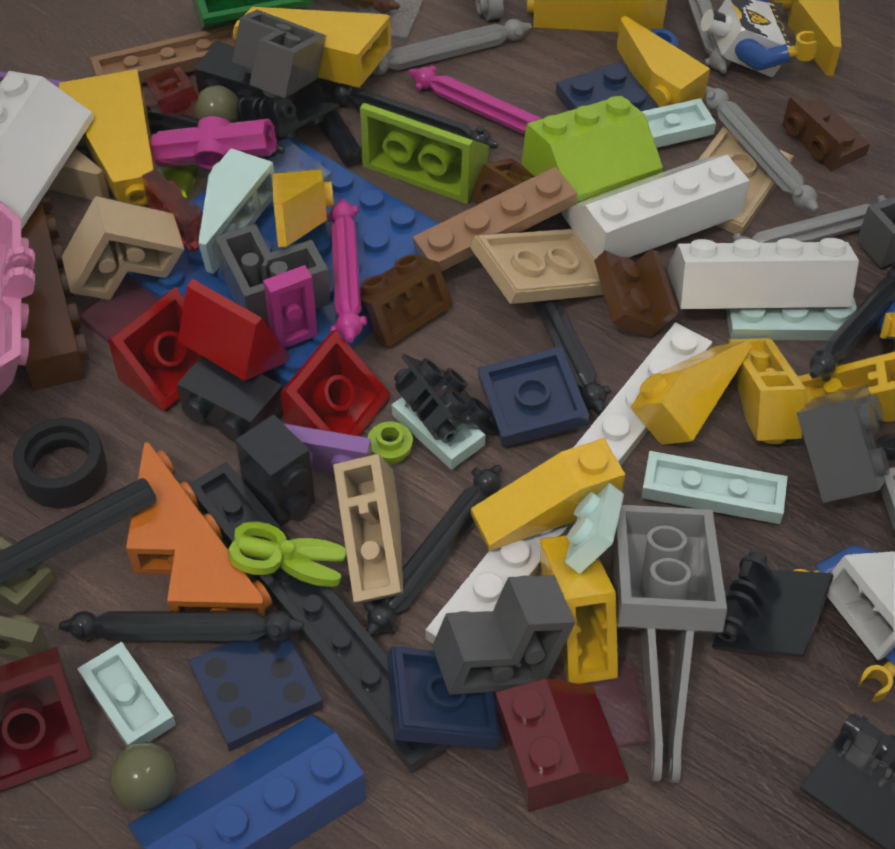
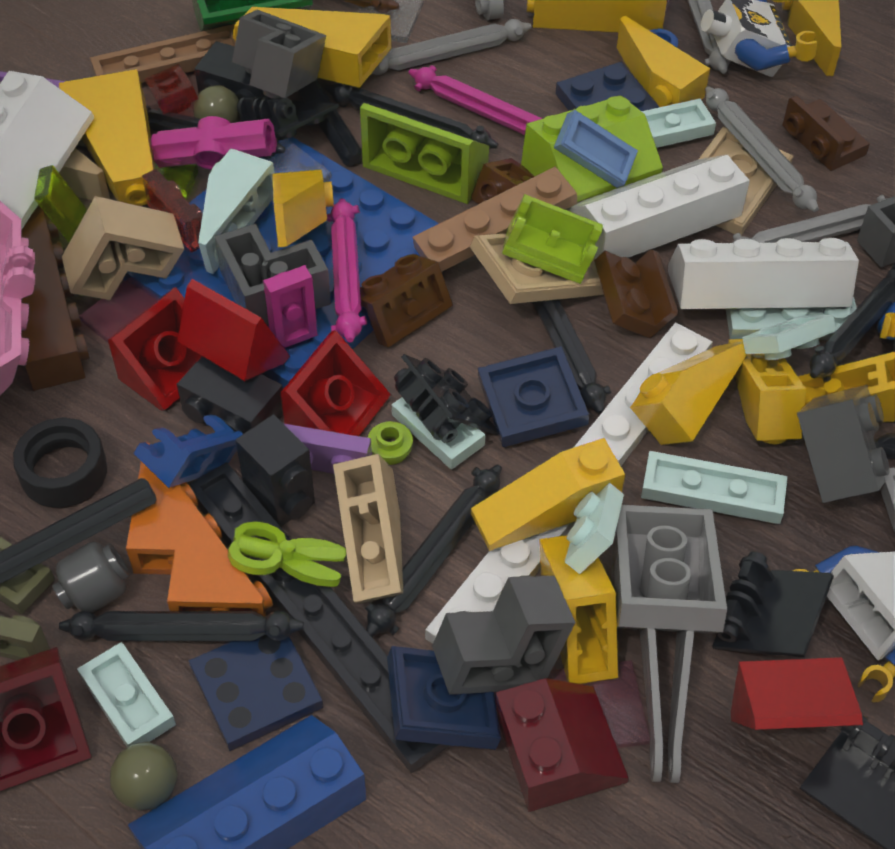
none -> clear neon green tile [34,165,87,242]
none -> dark grey head [53,541,131,613]
none -> blue hinge [133,415,243,488]
none -> lime hinge [502,194,603,284]
none -> medium blue tile [554,110,638,188]
none -> red slope [731,657,863,730]
none -> light aqua plate [742,314,836,360]

